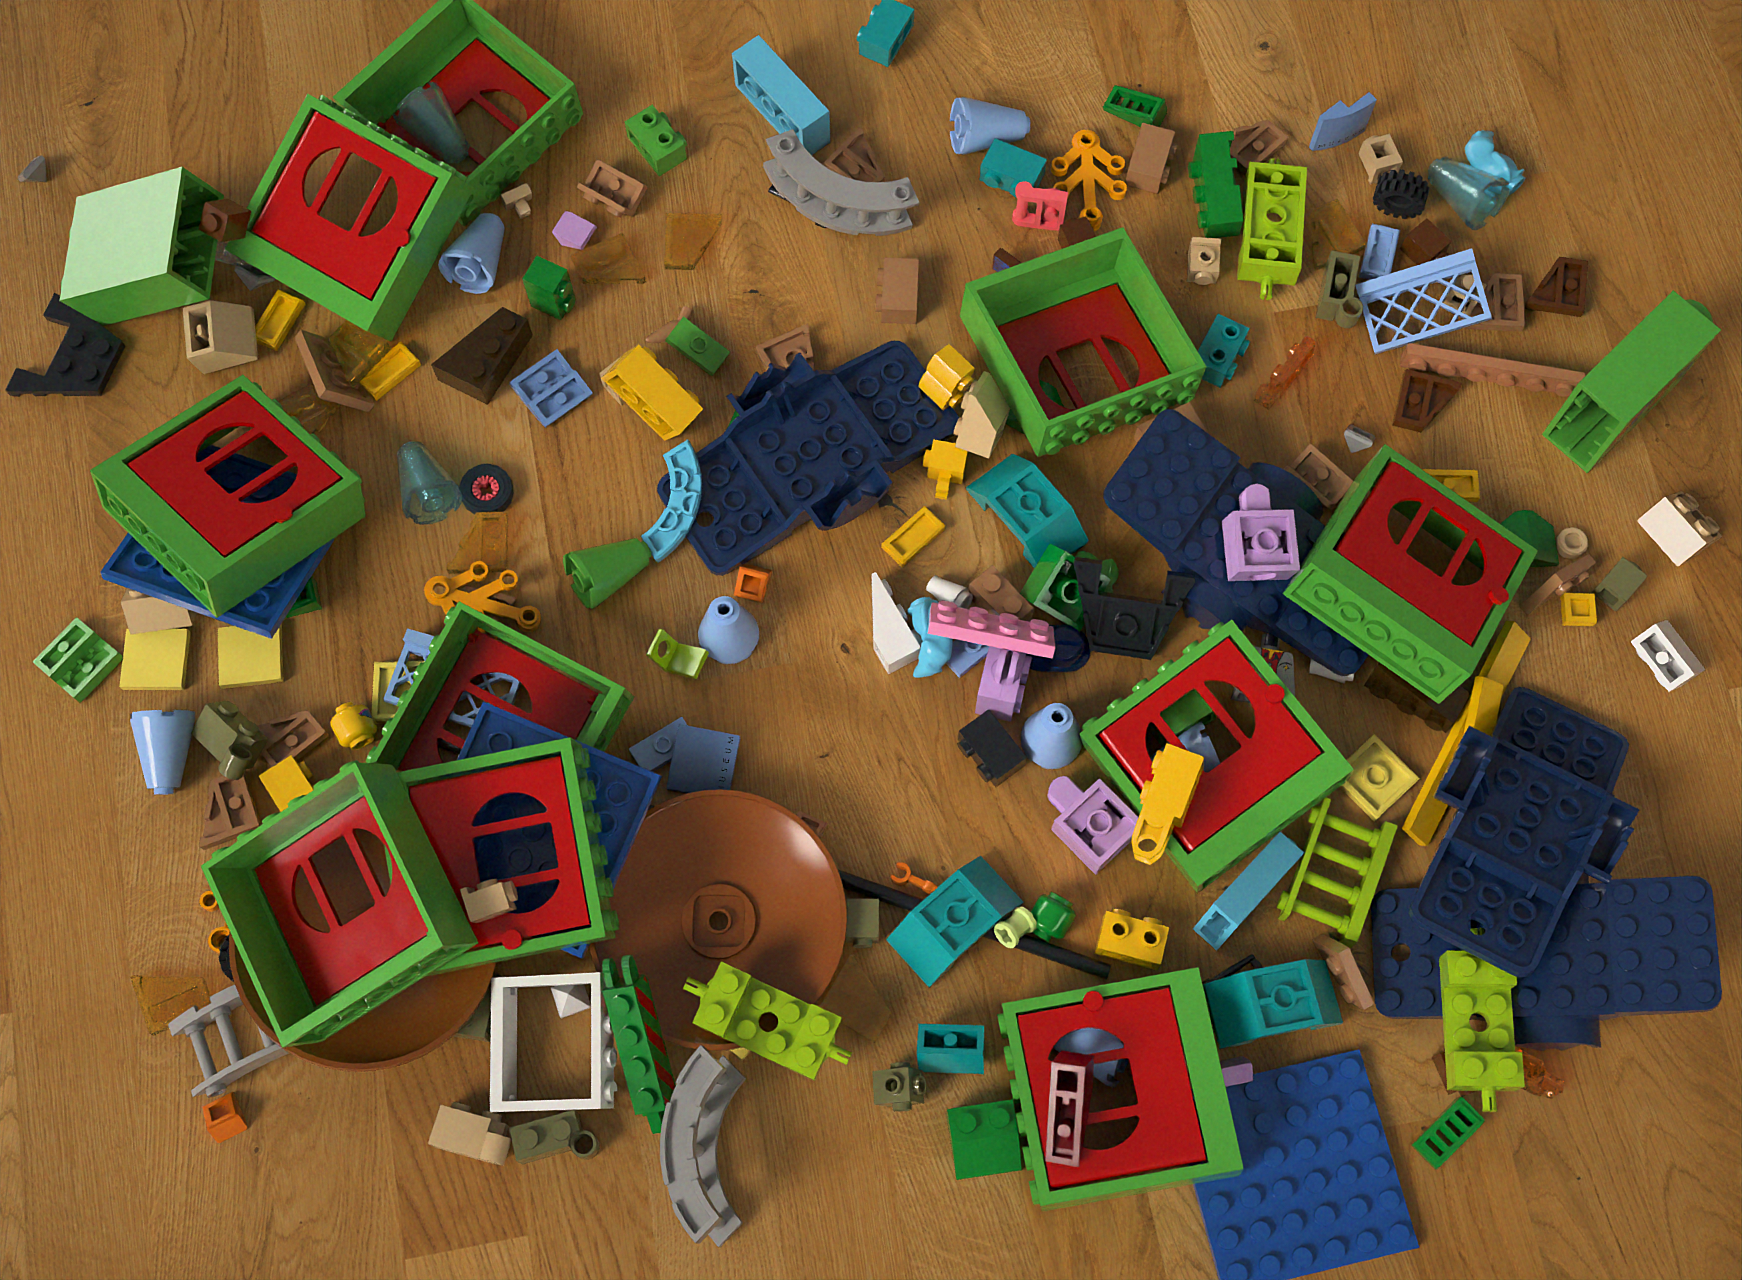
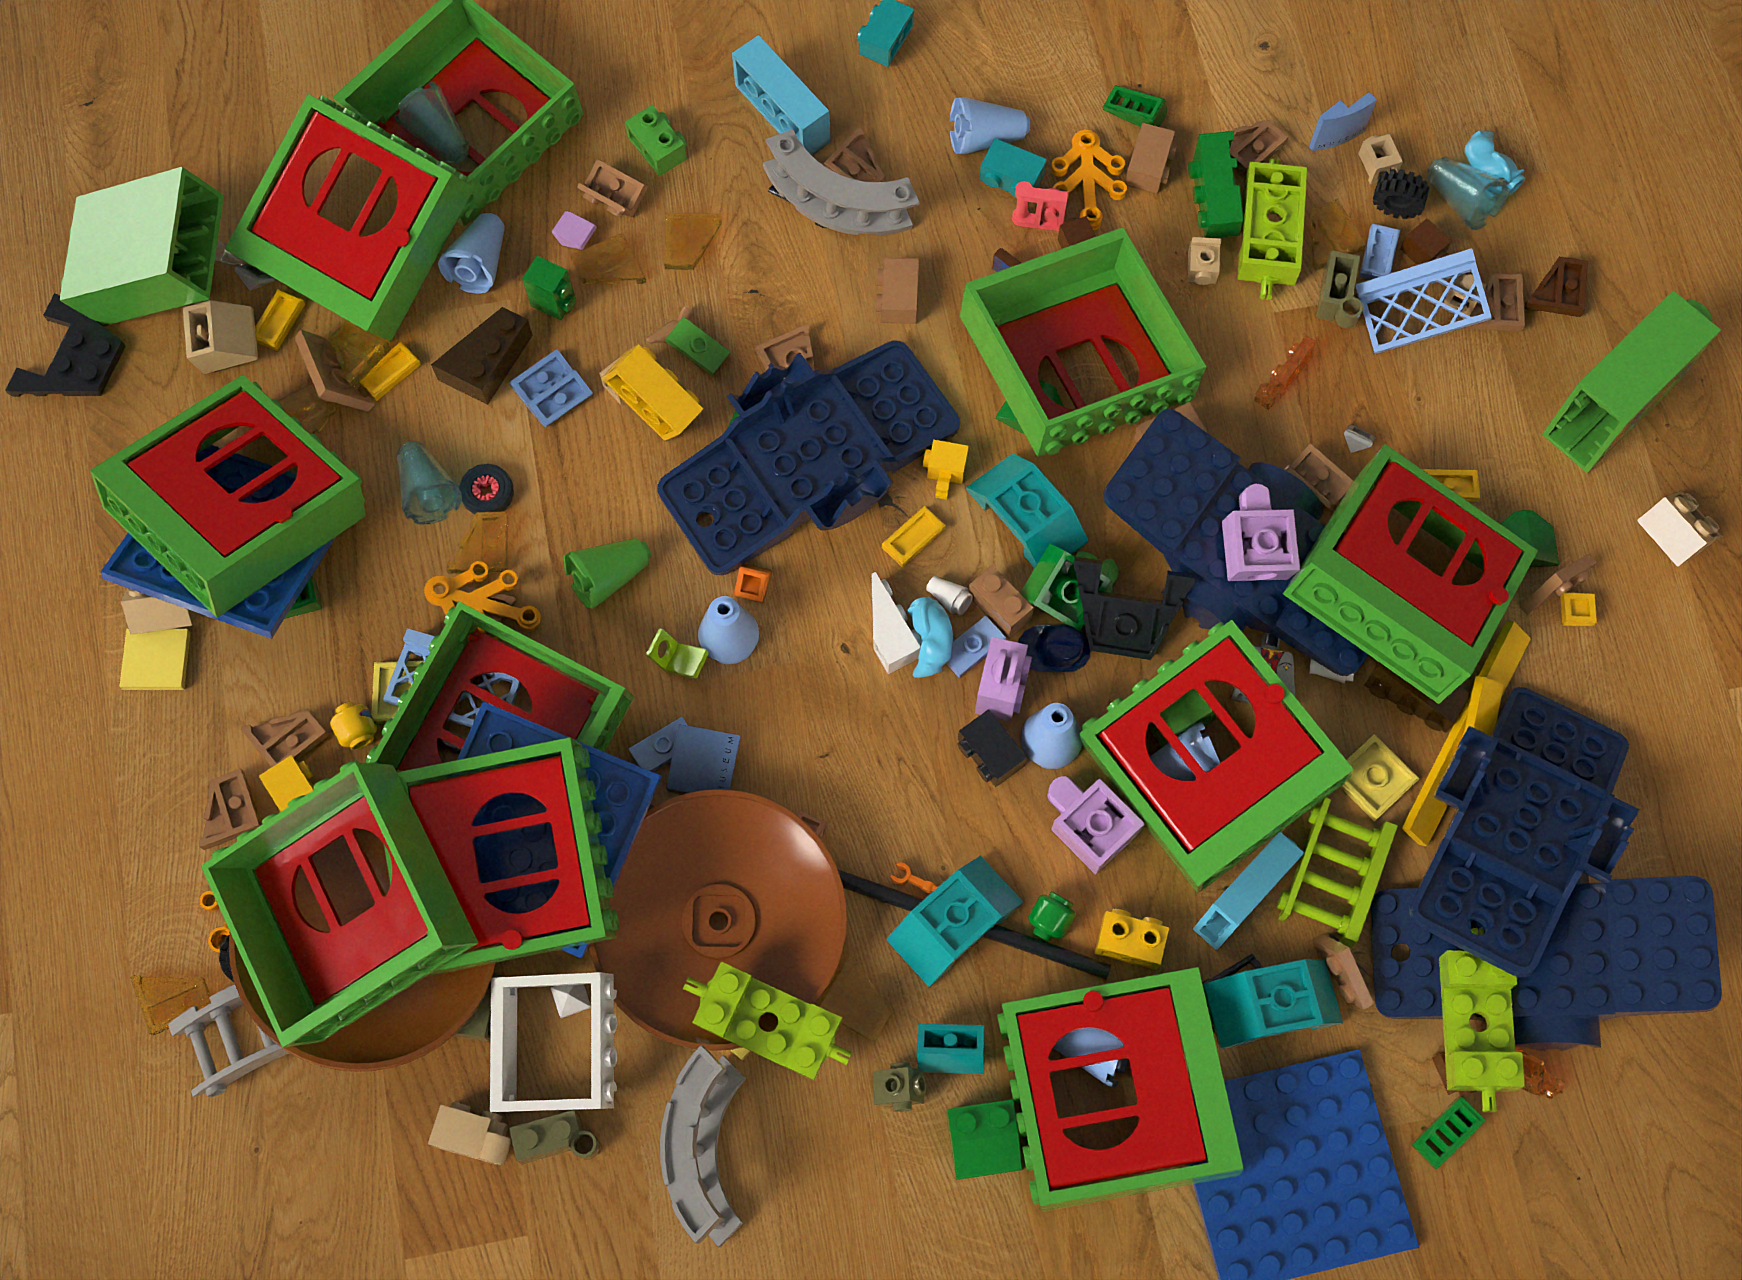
light grey slope [18,155,47,182] -> none
bright green slope [33,617,123,703] -> none
light blue cone [130,710,196,795] -> none
olive hinge [191,701,268,780] -> none
reddish brown brick [198,199,251,242] -> none
orange slope [202,1092,247,1143] -> none
light yellow tile [218,624,284,689] -> none
tan brick [460,879,518,923] -> none
tan tile [501,183,532,219] -> none
green hinge [602,955,676,1134] -> none
medium azure tile [641,439,702,563] -> none
olive brick [846,899,879,948] -> none
yellow brick [918,344,975,411] -> none
bright pink plate [928,601,1055,659] -> none
tan slope [953,371,1010,458] -> none
yellowish green bush [994,907,1037,948] -> none
dark red slope [1045,1050,1095,1167] -> none
yellow brick [1131,743,1204,866] -> none
teal brick [1198,314,1250,388] -> none
lavender slope [1220,1056,1253,1087] -> none
reddish brown wing [1392,369,1462,433] -> none
nougat plate [1400,343,1585,397] -> none
tan tile [1556,527,1588,559] -> none
olive brick [1592,557,1647,611] -> none
white brick [1631,620,1705,692] -> none

